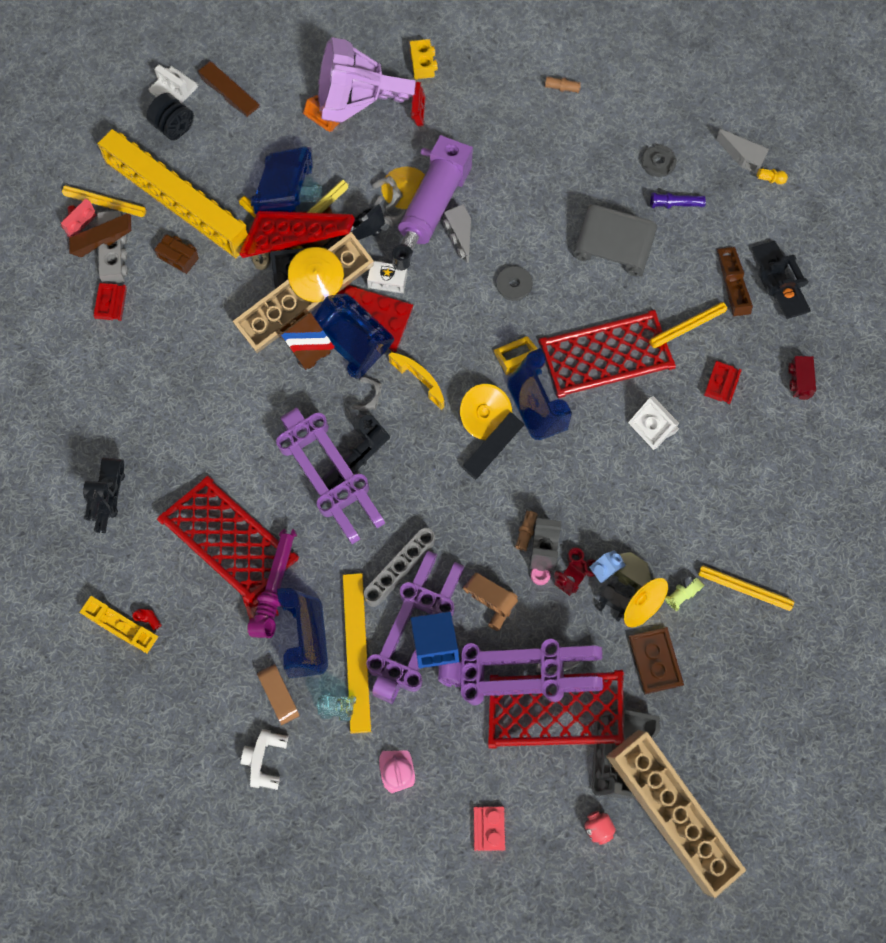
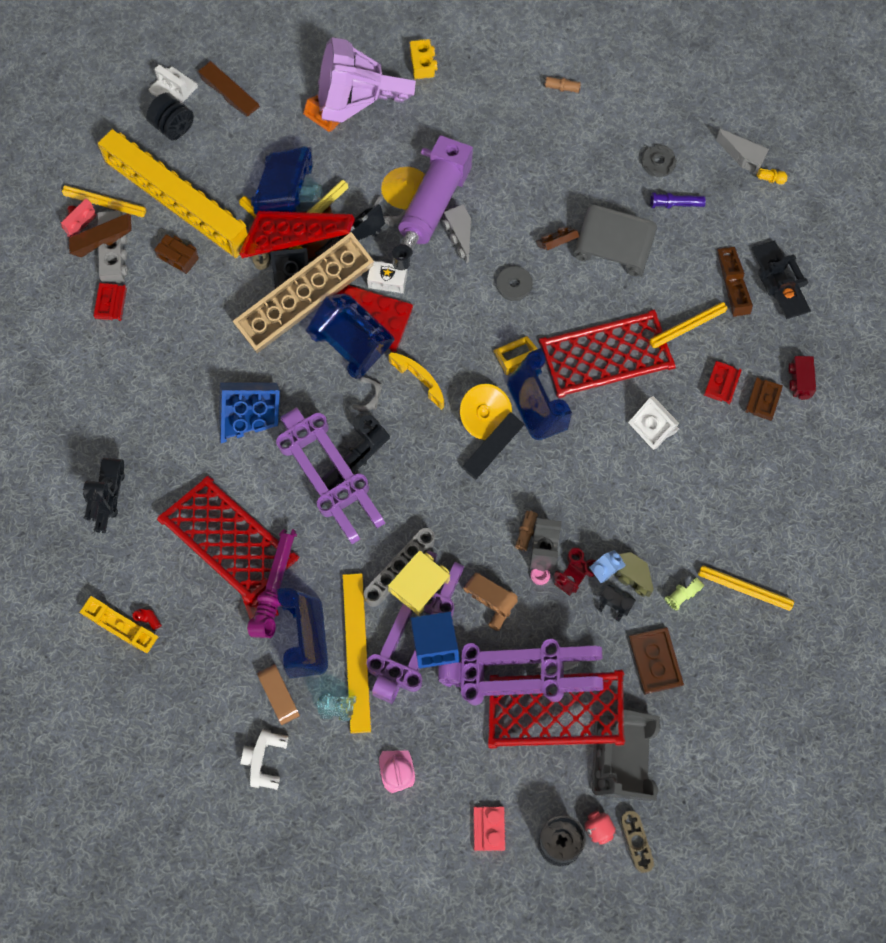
panel [275,309,335,370] -> none
yellow hat [288,247,344,302] -> none
light grey cap [372,176,403,211] -> none
red plate [411,82,426,126] -> none
tan brick [606,730,746,898] -> none
yellow hat [624,578,668,628] -> none
none -> blue wedge [219,382,280,443]
none -> light yellow panel [388,550,450,616]
none -> reddish brown plate [536,226,579,251]
none -> black wheel [538,815,586,867]
none -> dark tan beam [621,811,654,873]
none -> reddish brown plate [745,377,783,421]

